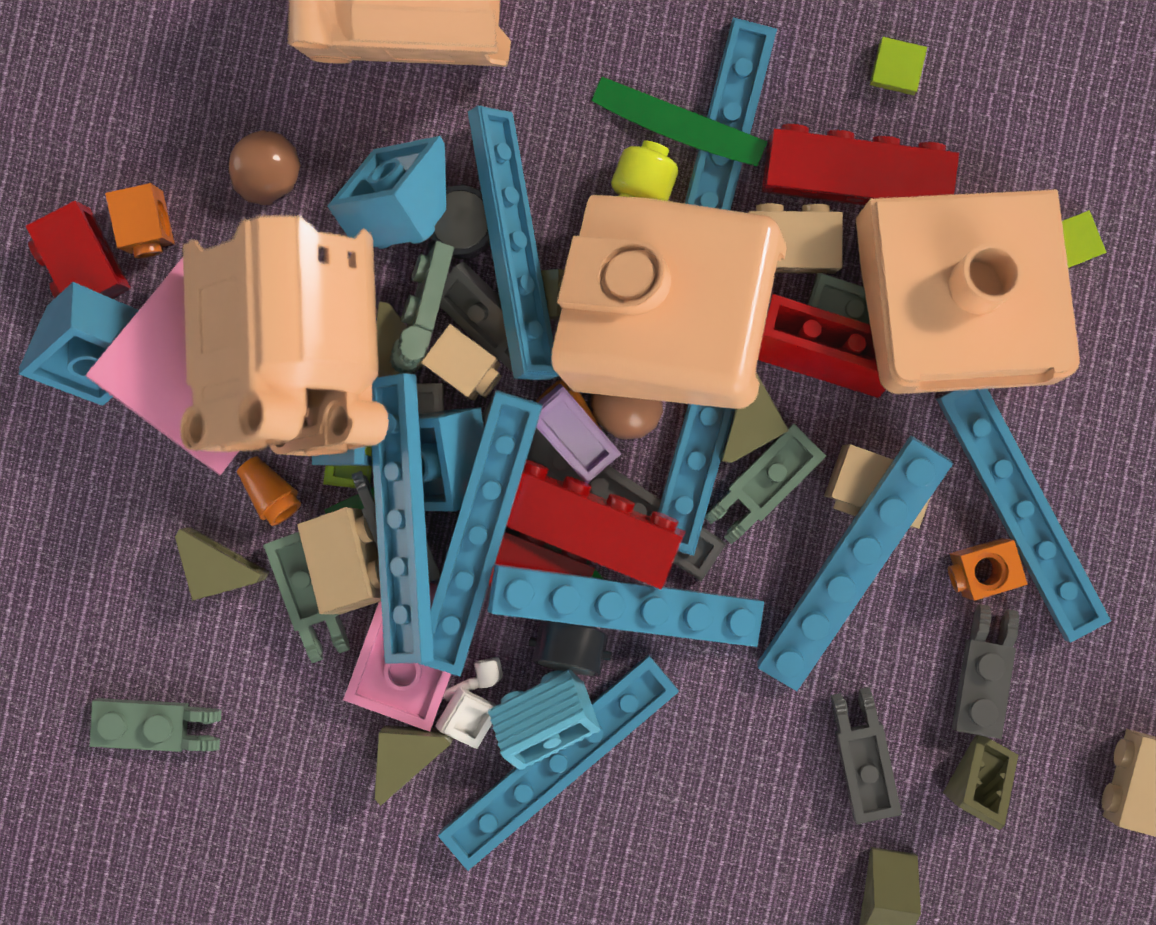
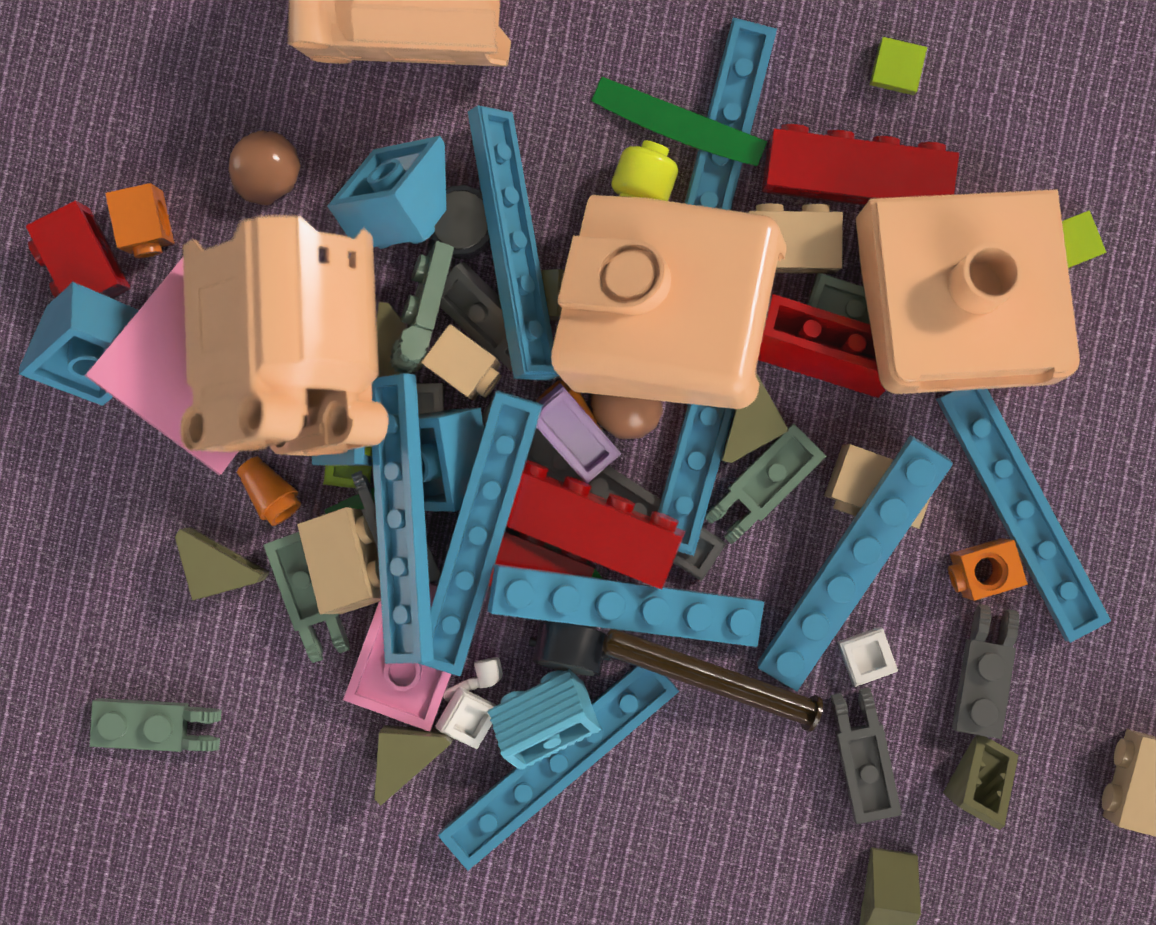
none -> dark brown axle [602,629,823,732]
none -> white tile [837,627,898,687]

